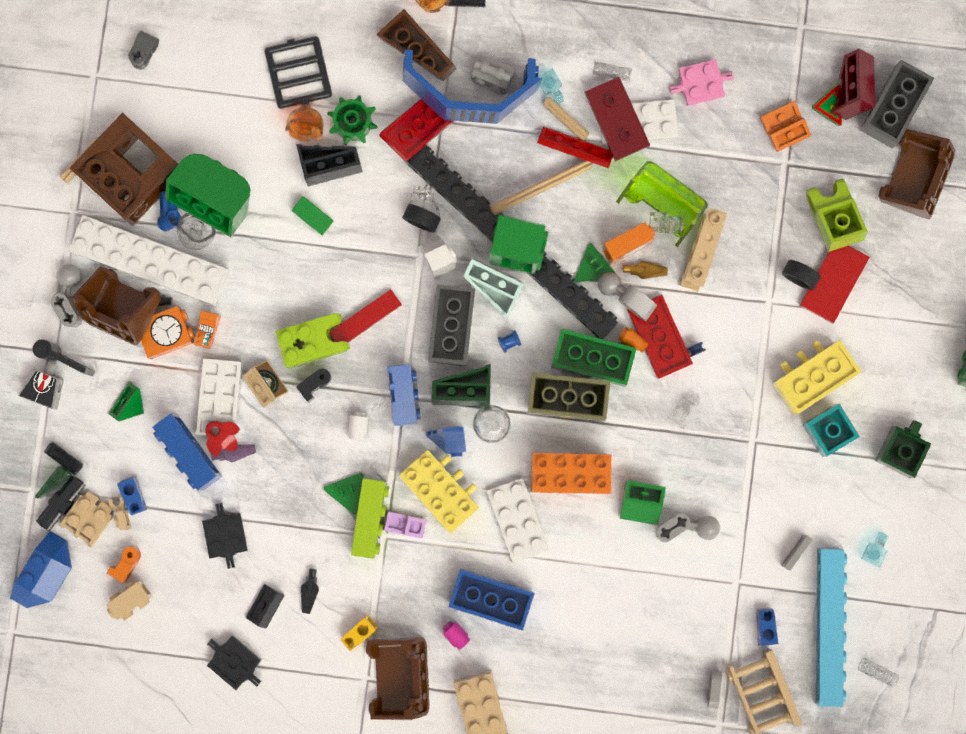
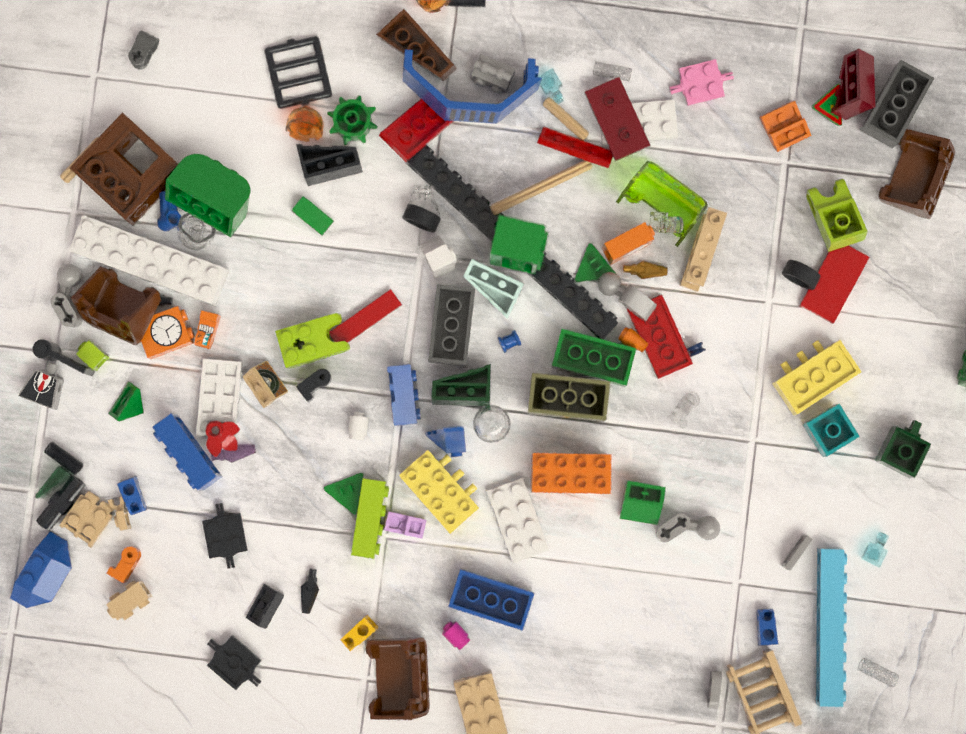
none -> lime brick [76,340,110,371]

